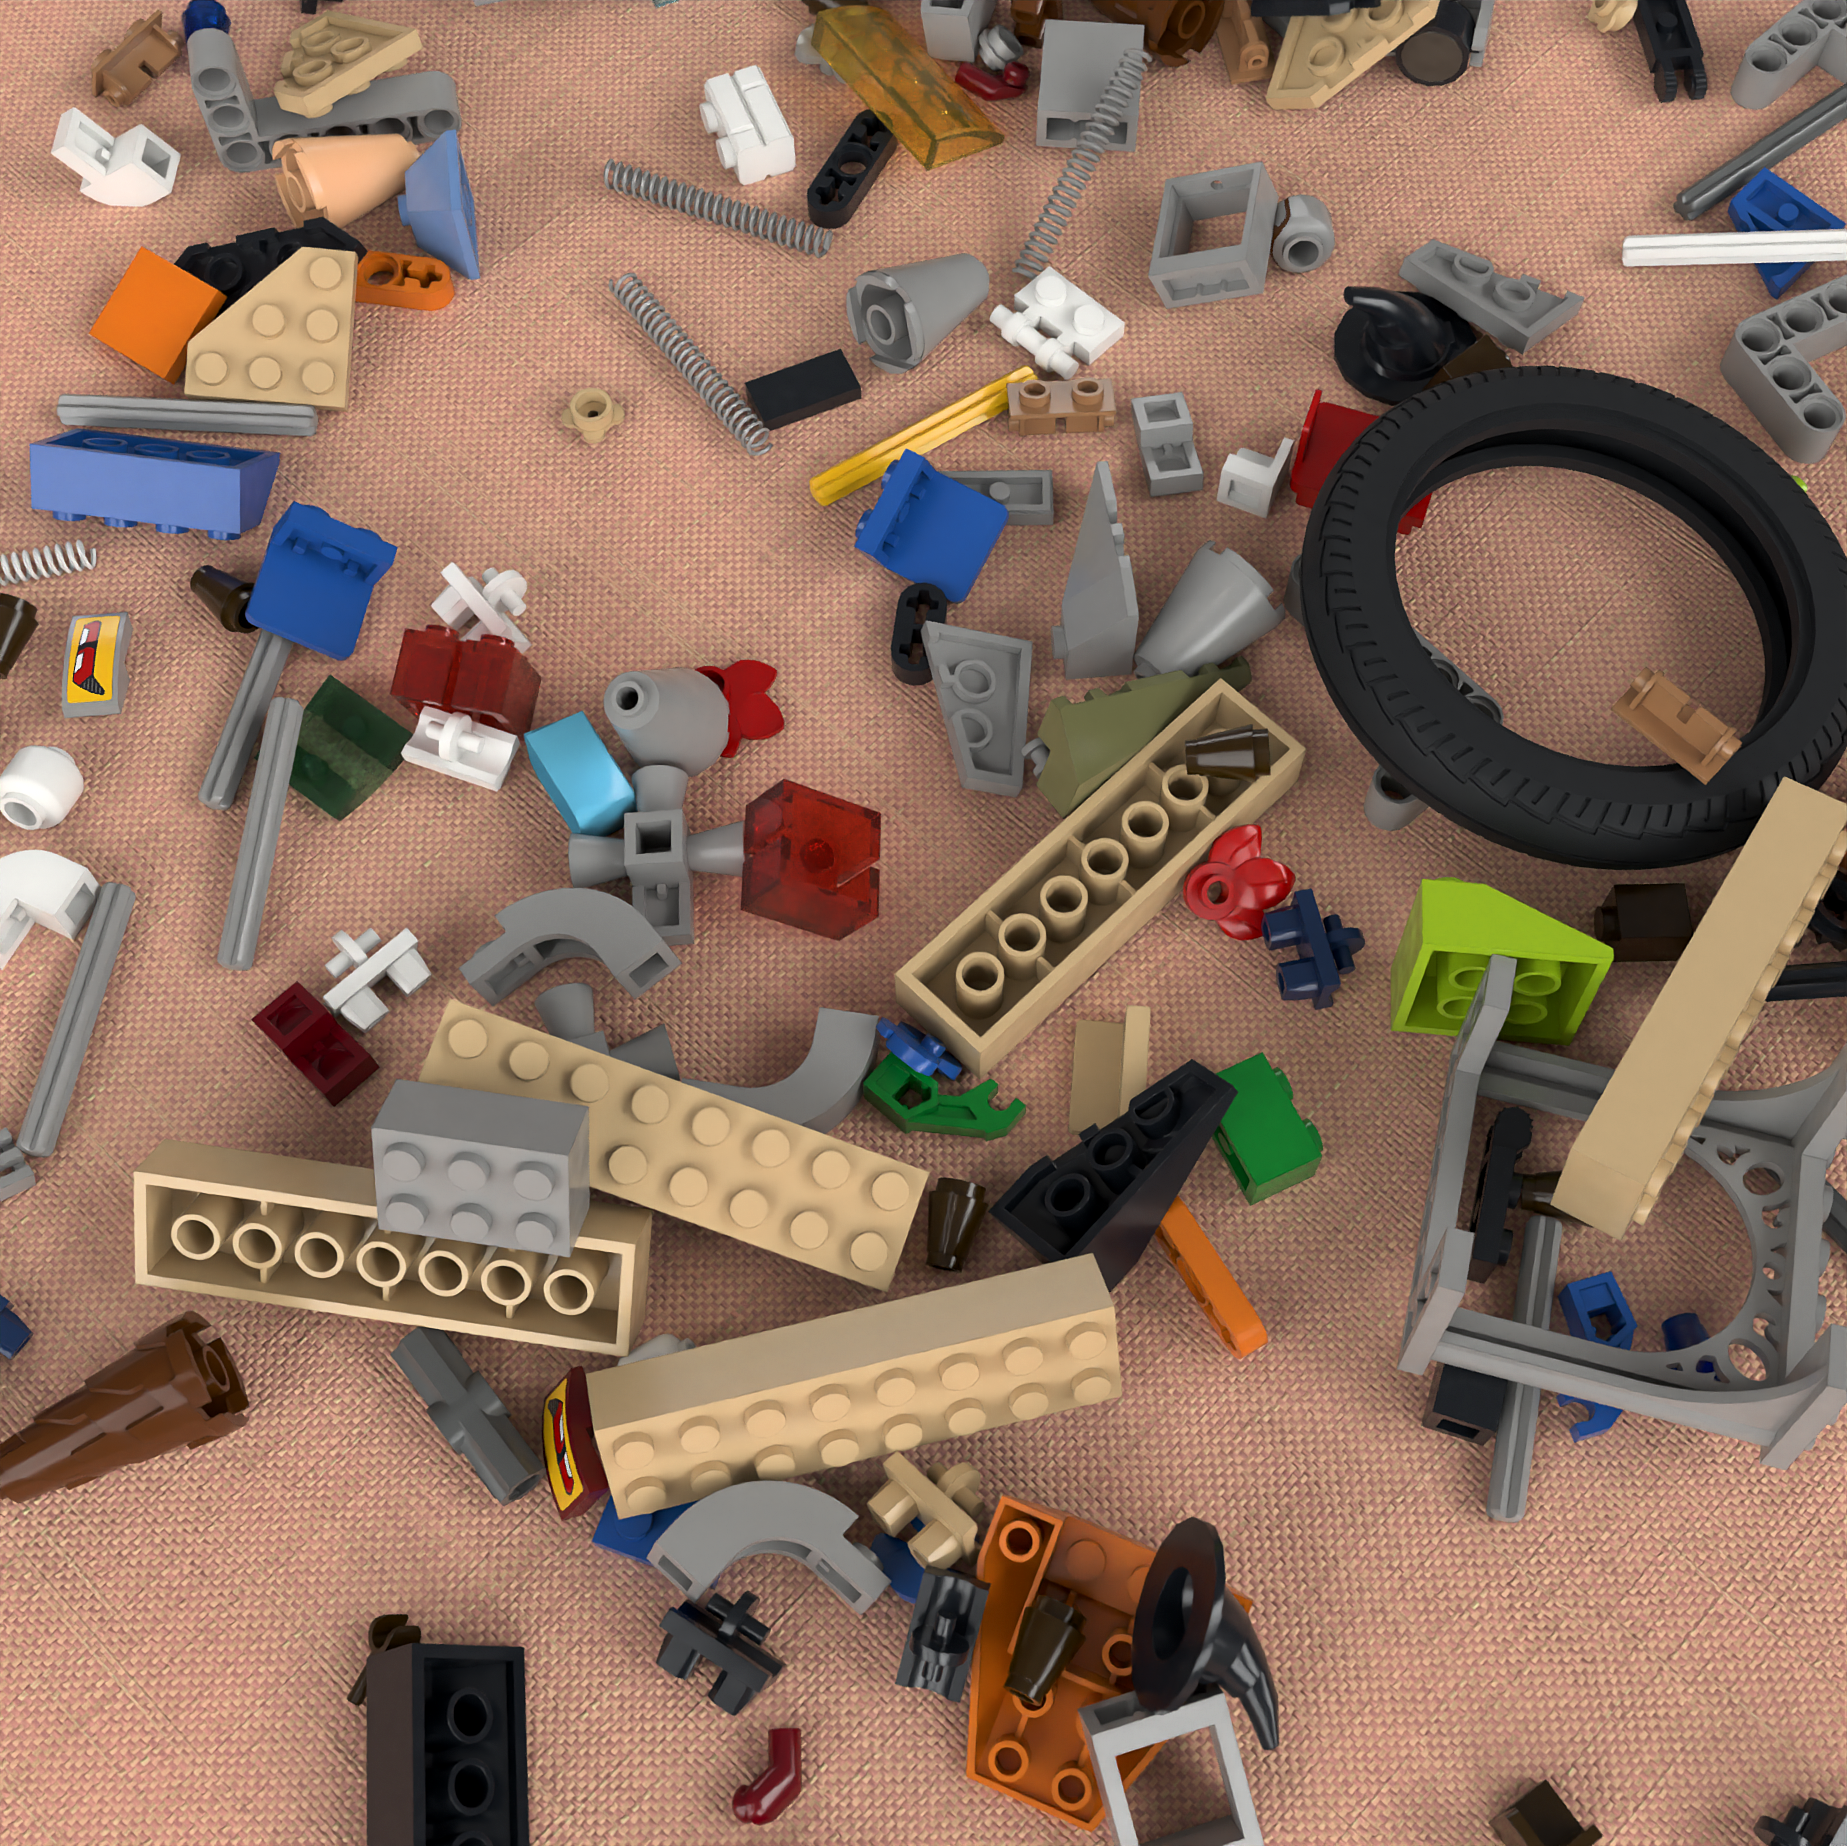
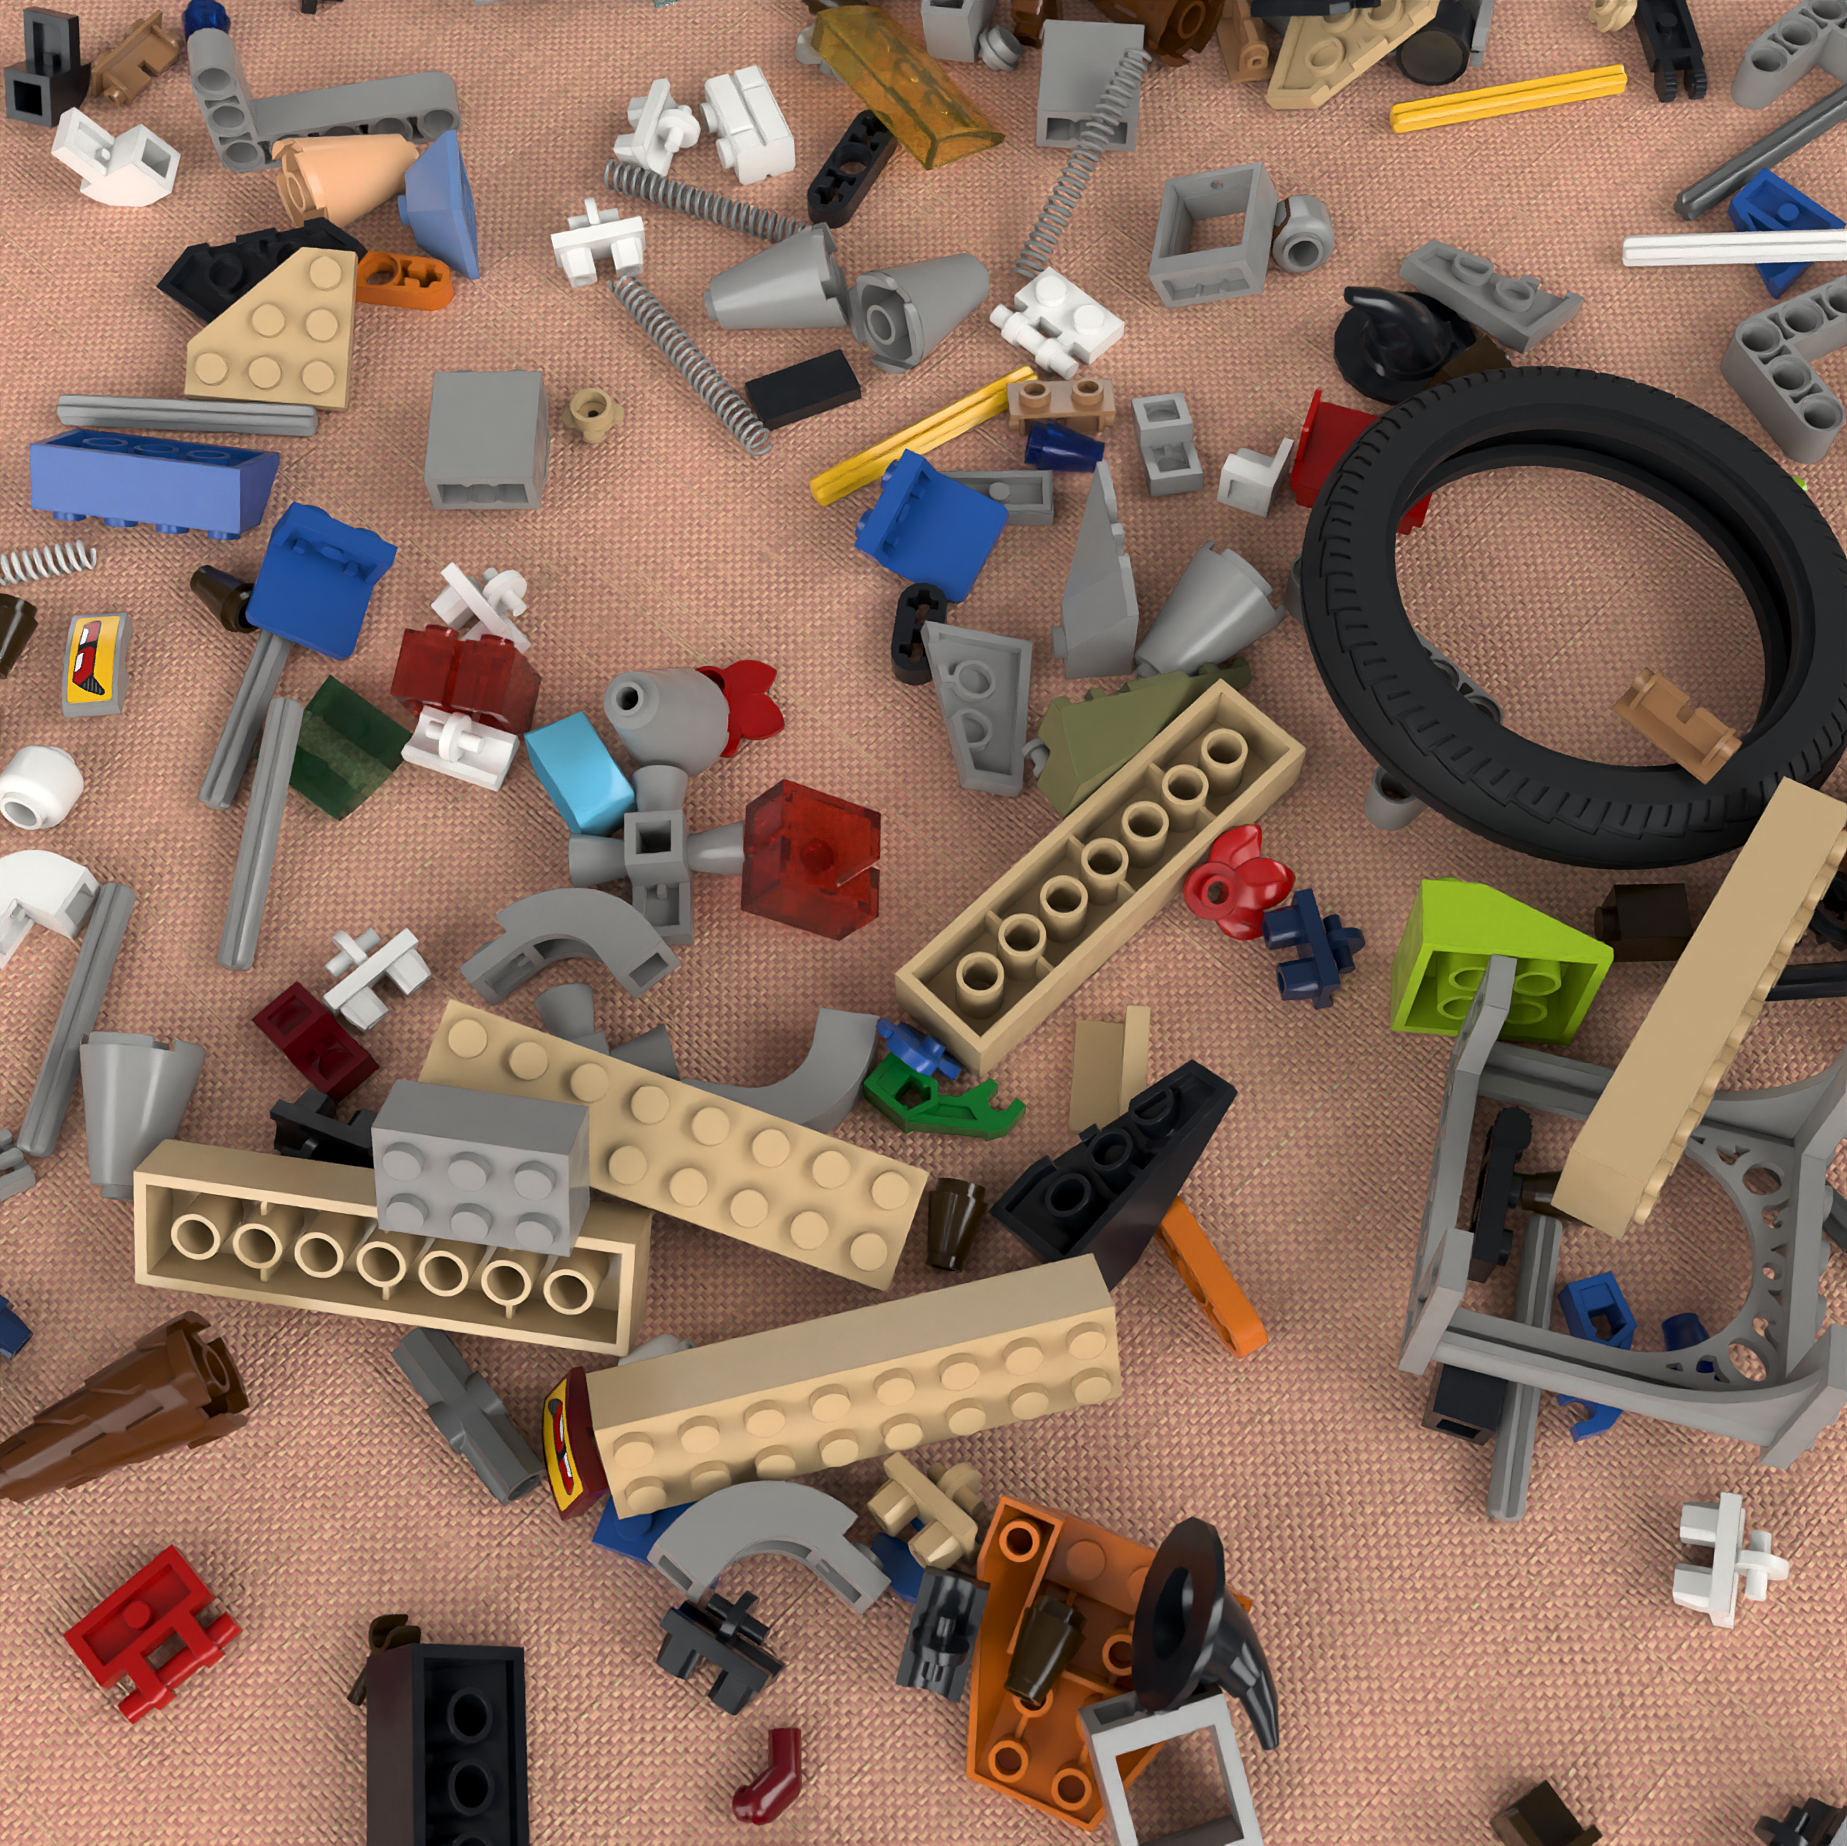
orange tile [89,246,227,385] -> none
tan plate [273,10,423,118] -> none
dark red arm [955,61,1030,102] -> none
dark brown cone [1185,724,1271,782] -> none
green brick [1212,1052,1323,1206] -> none
none -> black brick [4,6,91,128]
none -> red plate [63,1544,243,1725]
none -> light grey cone [79,1031,207,1201]
none -> black hips [270,1088,378,1169]
none -> light grey brick [424,369,550,510]
none -> white hips [551,197,646,288]
none -> white hips [614,78,701,181]
none -> light grey cone [704,222,850,329]
none -> clear blue cone [1024,418,1105,473]
none -> yellow axle [1389,63,1628,134]
none -> white hips [1673,1492,1790,1629]

